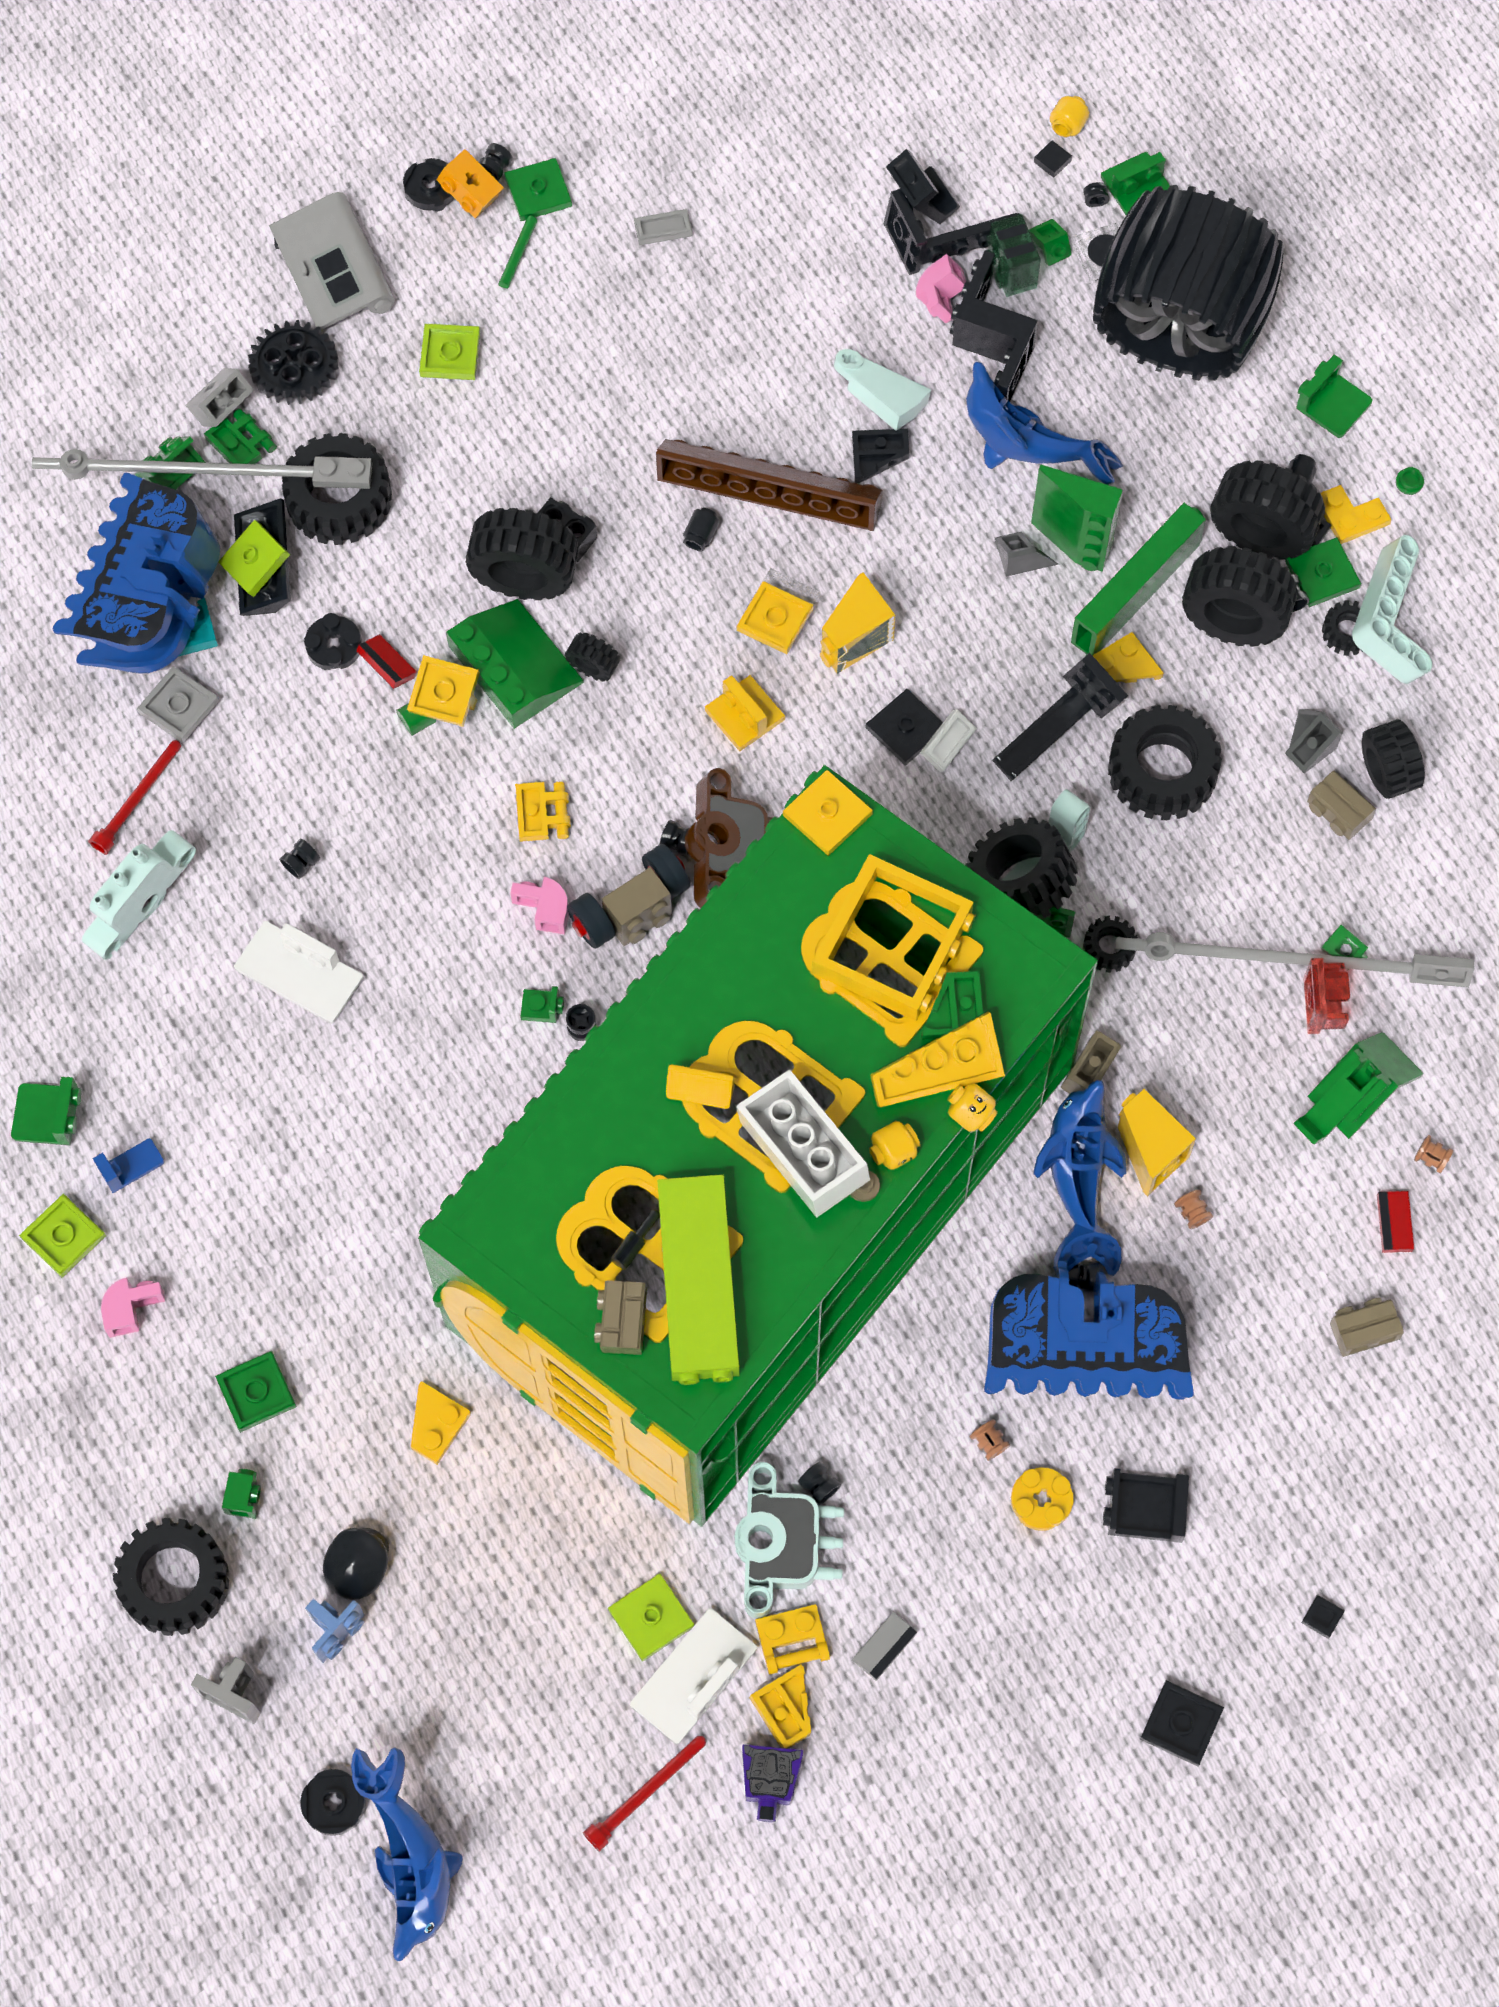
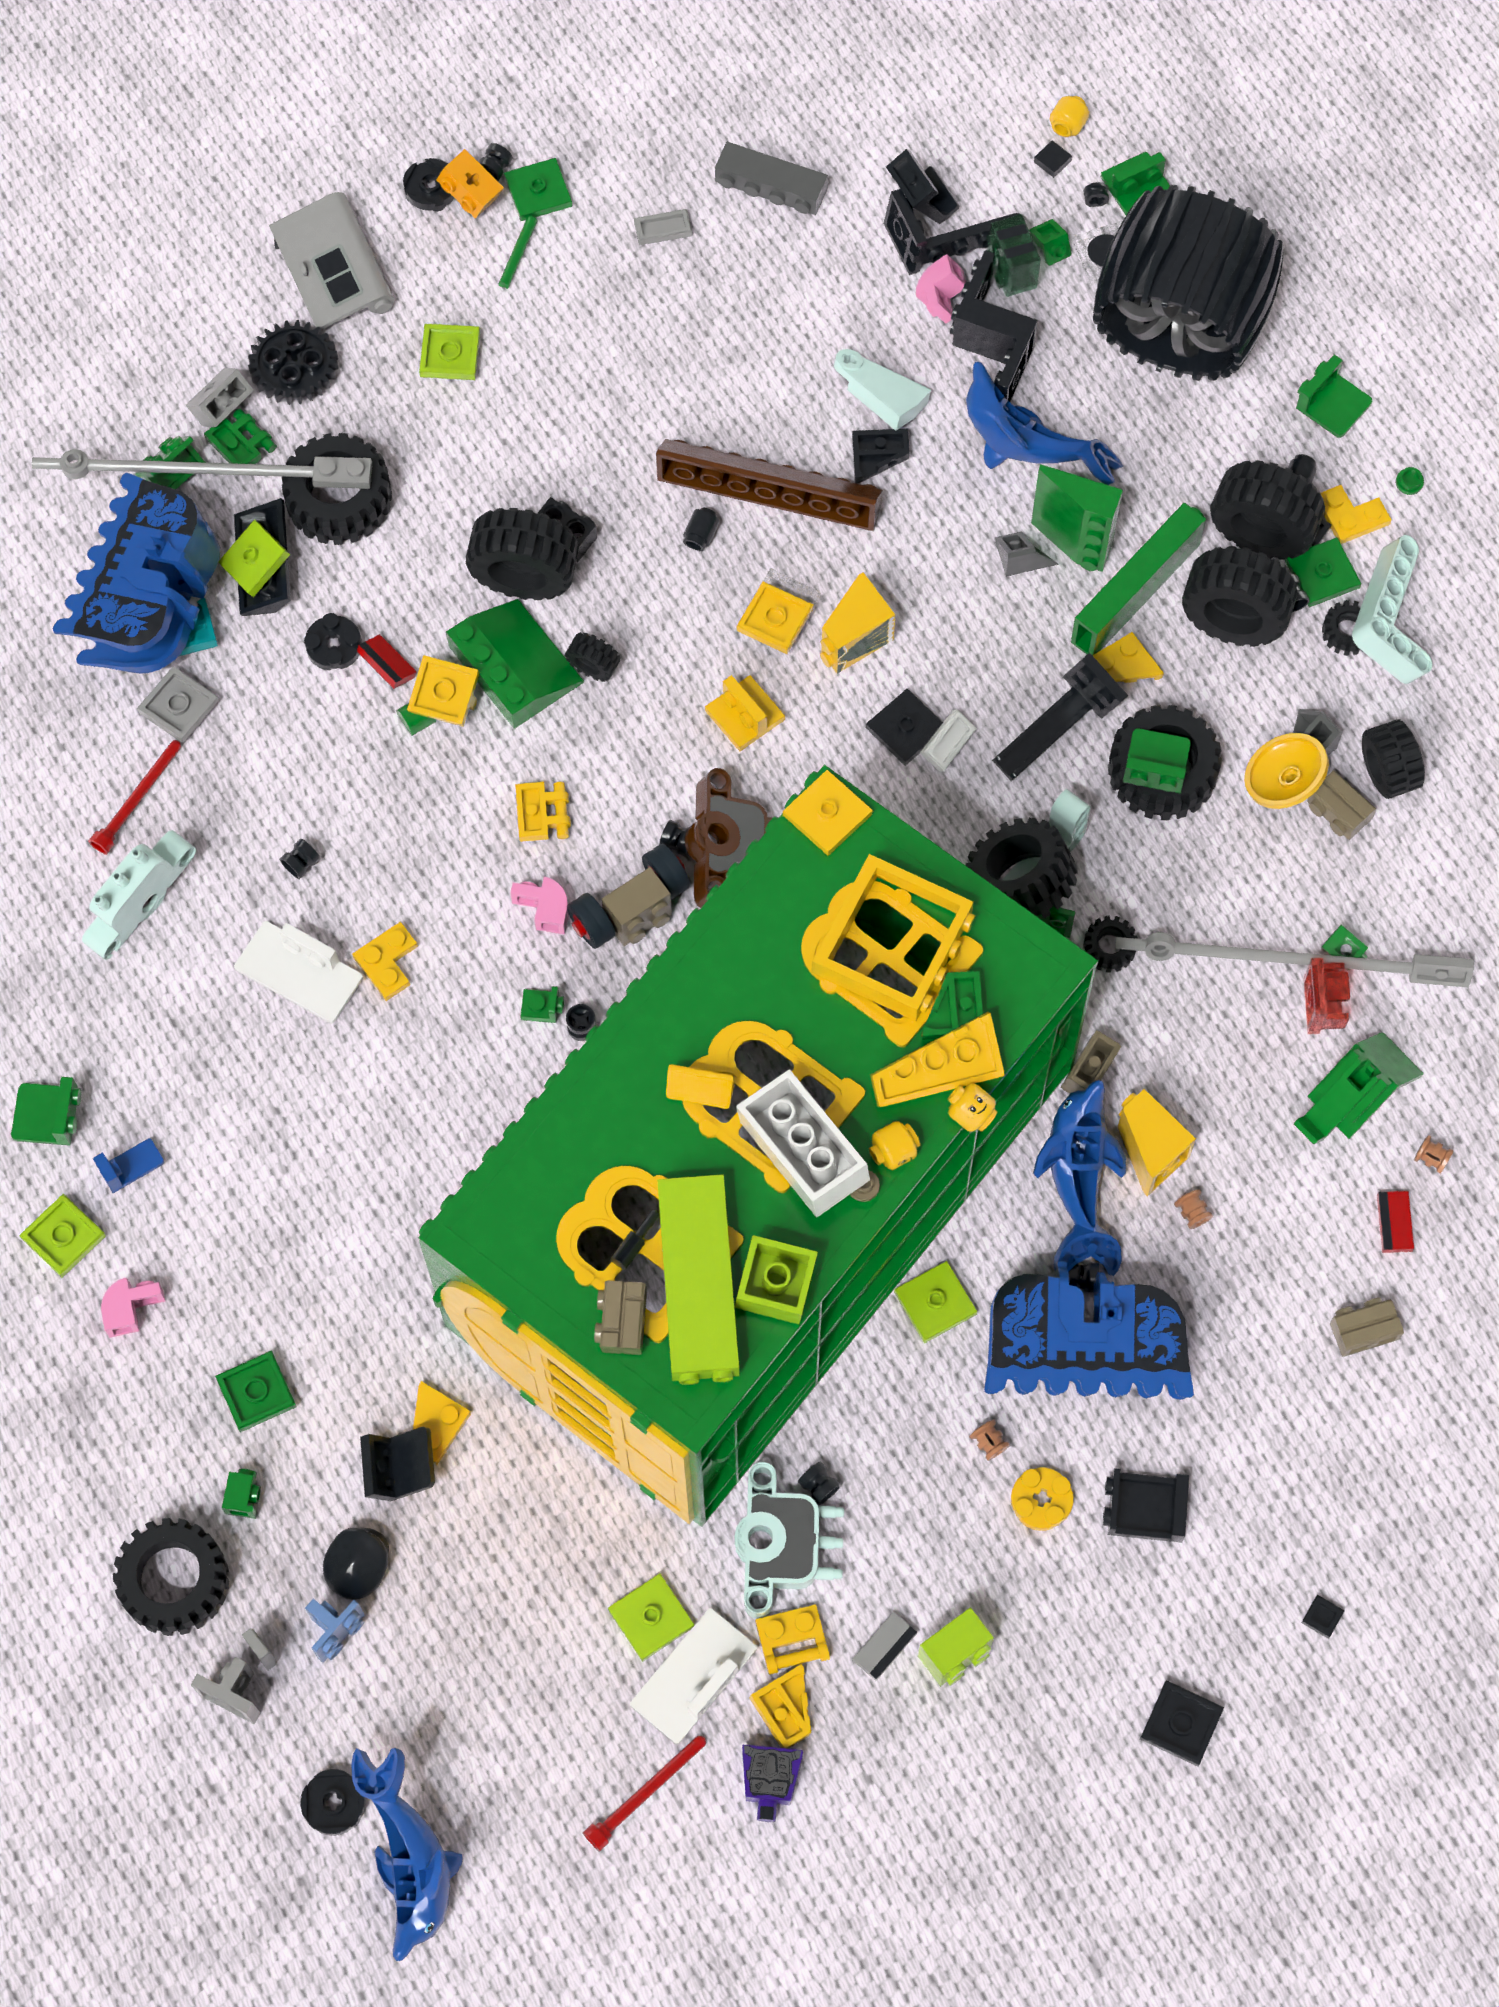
none -> light grey tile [242,1628,277,1671]
none -> yellow plate [352,921,418,1001]
none -> black bracket [360,1427,435,1501]
none -> dark grey brick [715,141,828,215]
none -> lime brick [735,1235,818,1324]
none -> lime plate [894,1261,977,1344]
none -> lime brick [918,1607,994,1687]
none -> green bracket [1123,729,1190,793]
none -> yellow dish [1244,733,1329,809]

